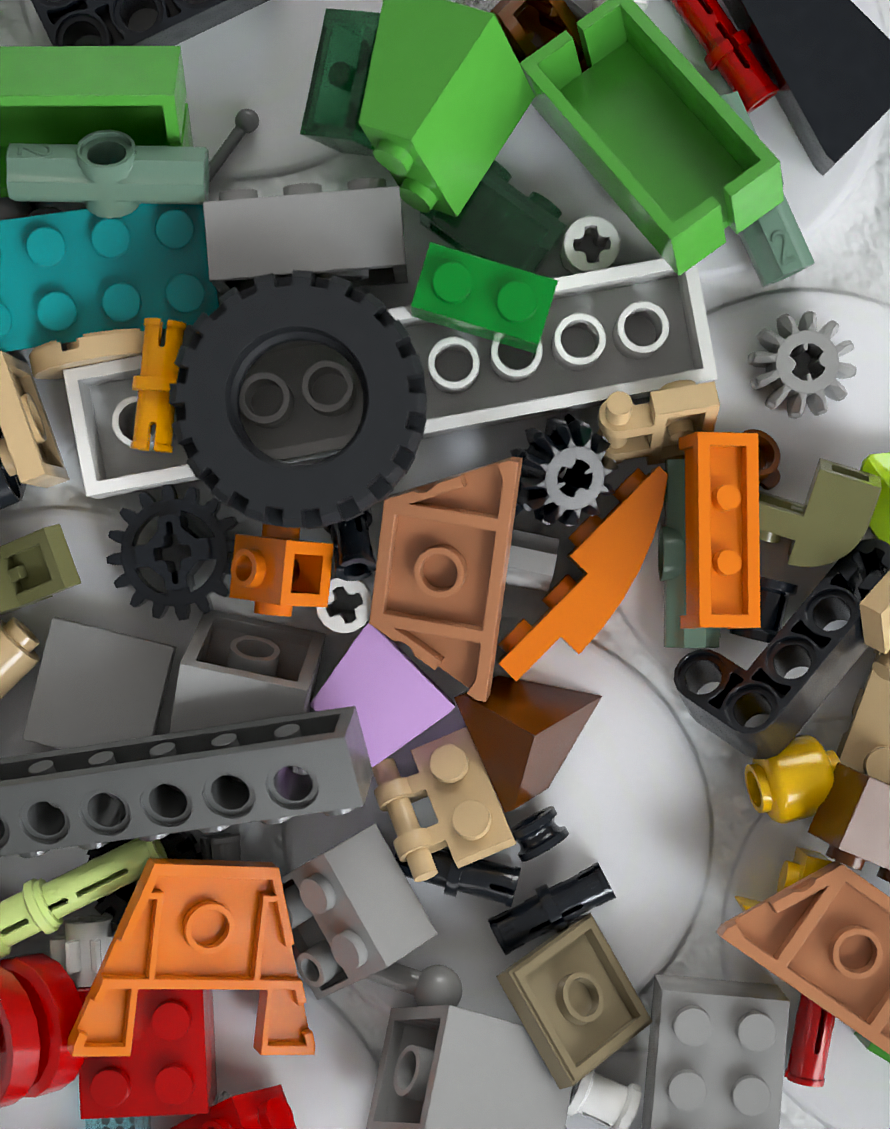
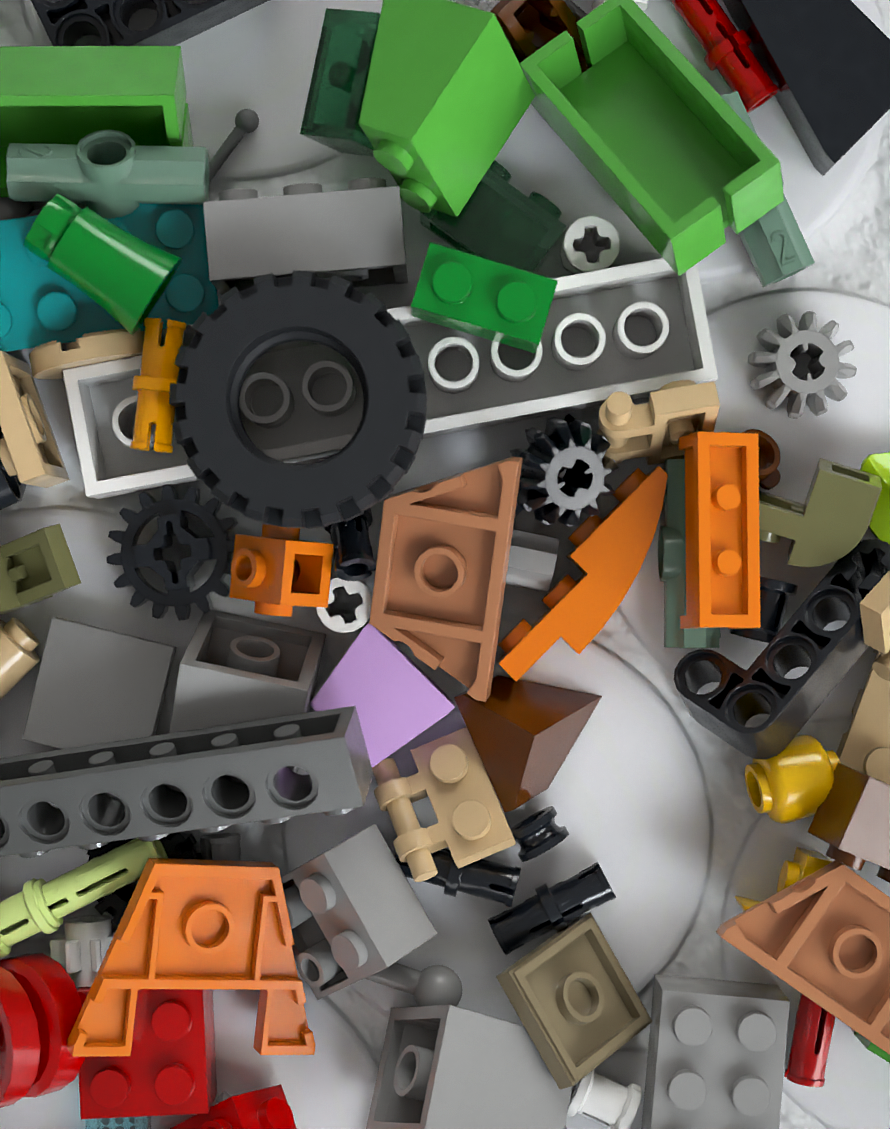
none -> green plant [23,193,182,335]

